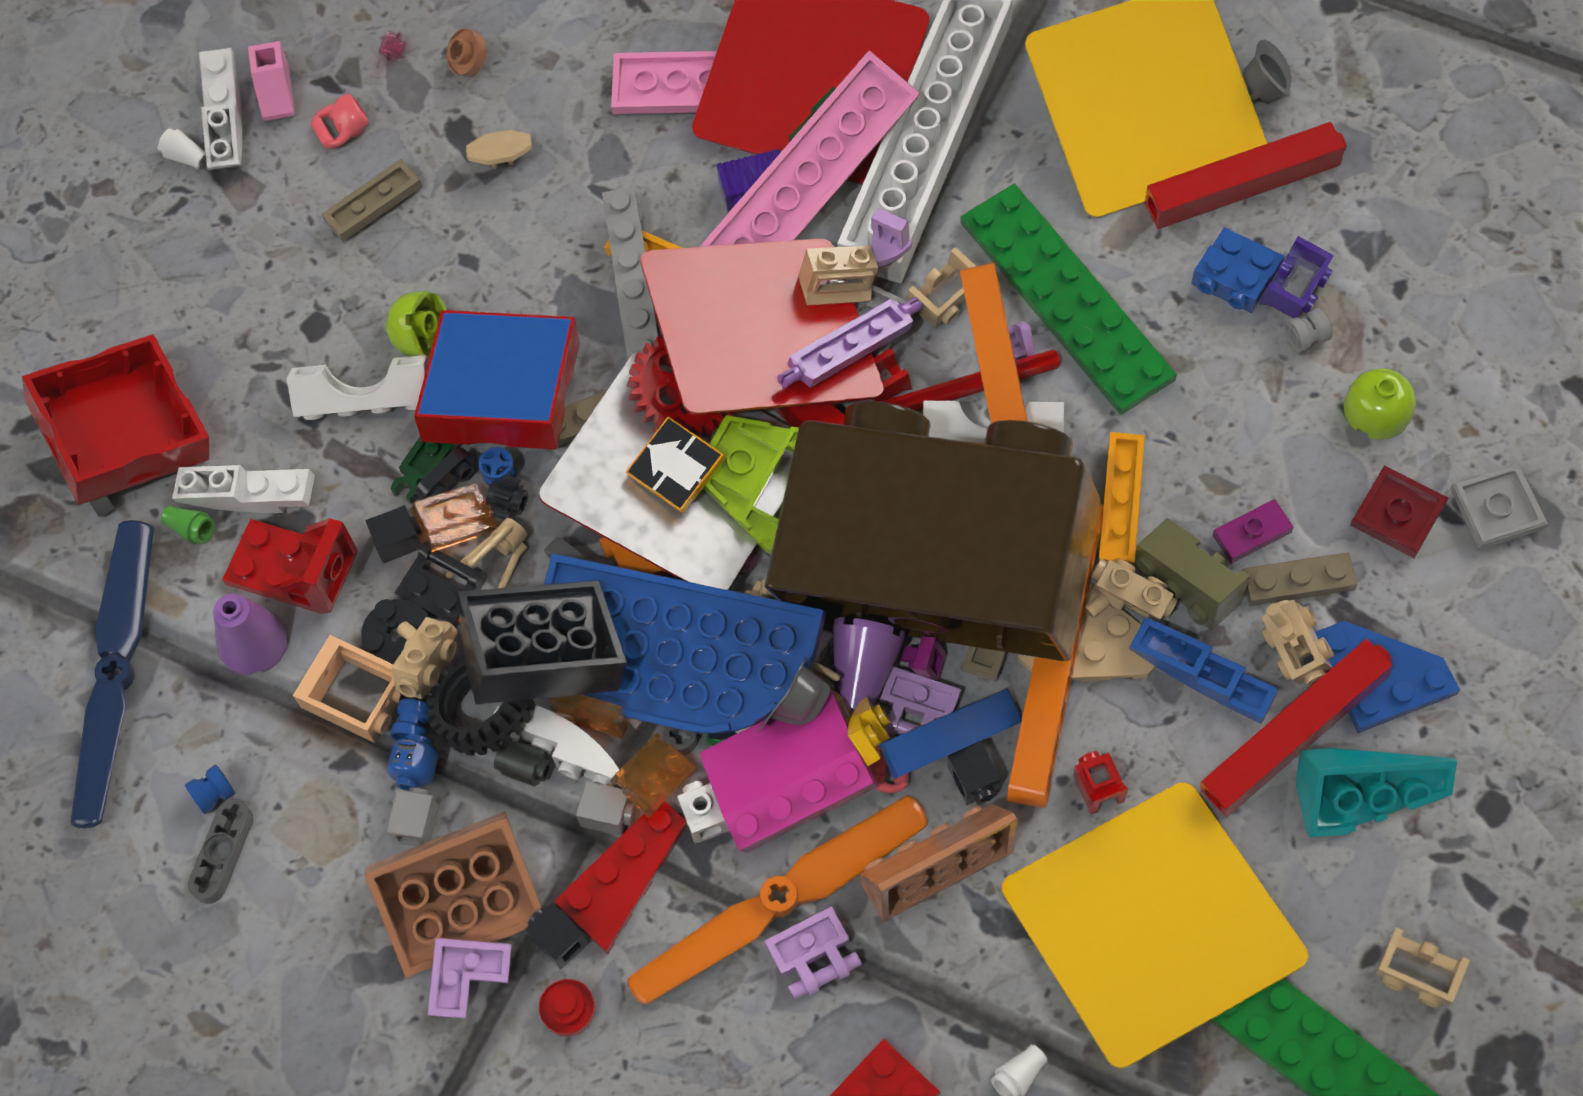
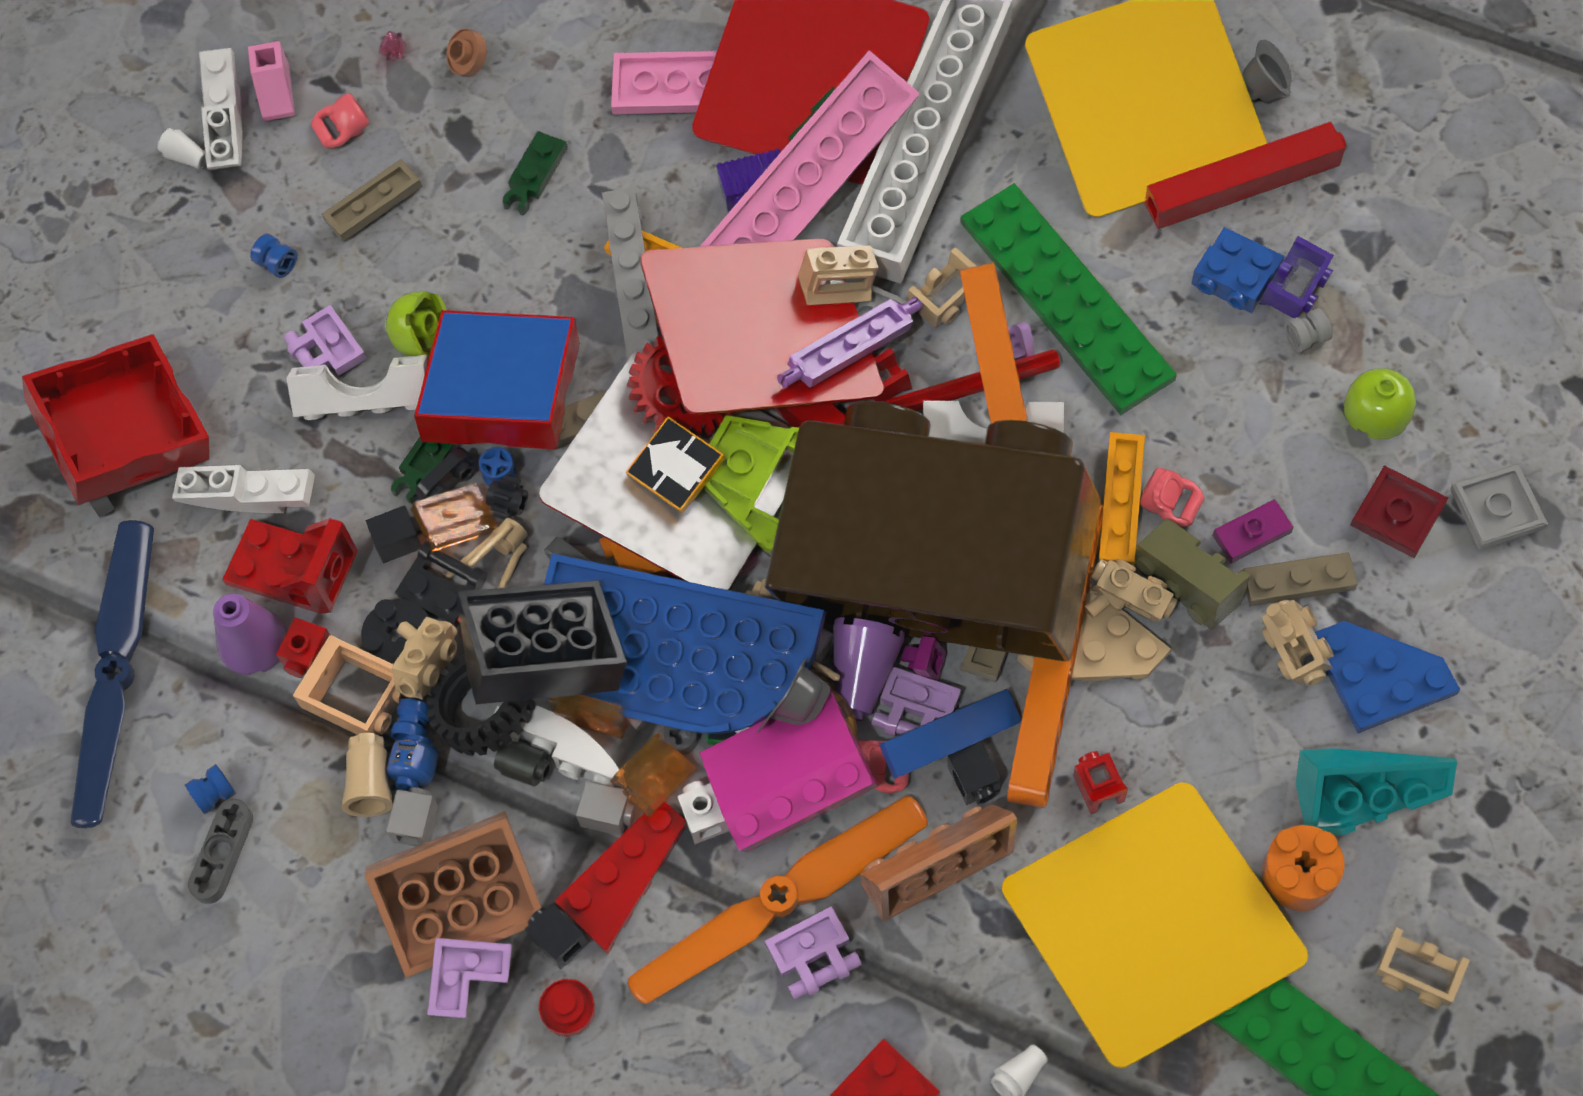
bright green cone [161,506,215,545] -> none
tan piece [466,130,532,168] -> none
yellow slope [848,697,890,766] -> none
lavender tile [871,208,912,267] -> none
blue slope [1130,617,1278,724] -> none
red brick [1201,638,1393,818] -> none
none -> blue wheel [250,233,298,278]
none -> red brick [276,617,330,678]
none -> lavender plate [284,305,367,376]
none -> tan plant [341,732,393,817]
none -> dark green plate [503,131,568,215]
none -> coral piece [1140,468,1204,528]
none -> orange brick [1261,825,1345,911]

